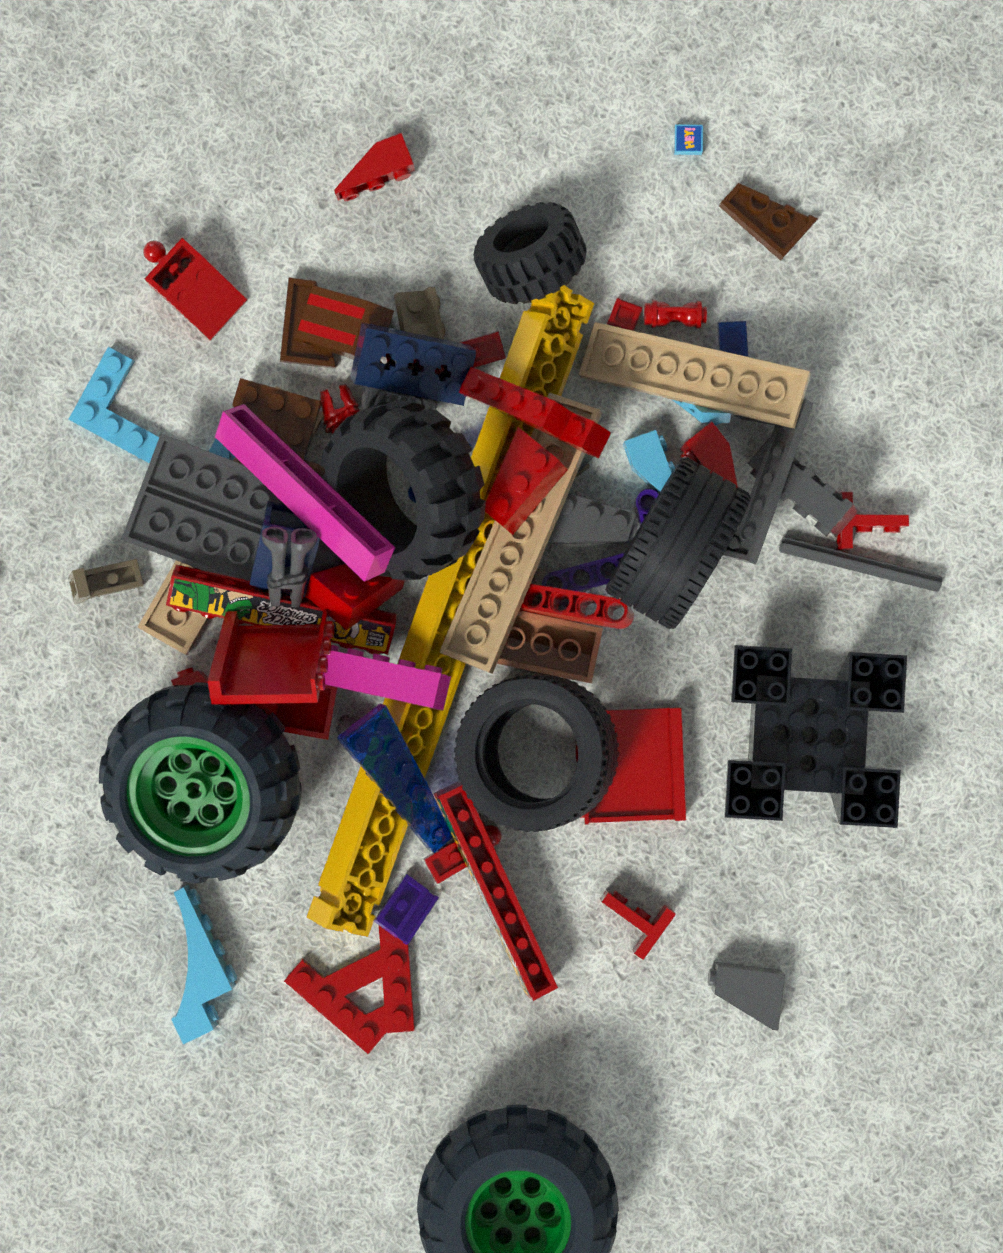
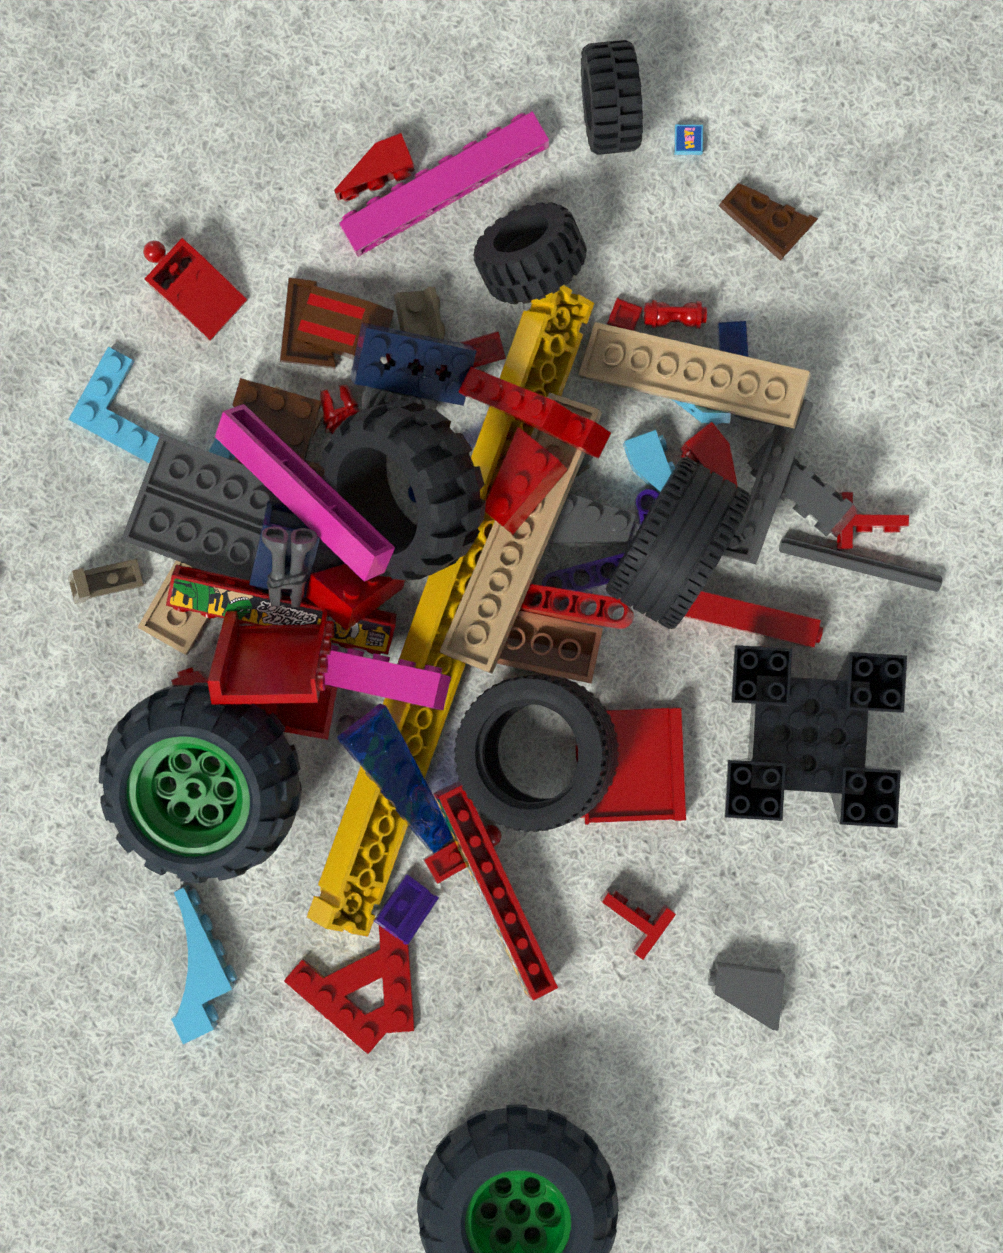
none -> dark pink brick [339,111,549,257]
none -> black tyre [581,40,643,155]
none -> red brick [684,591,823,648]

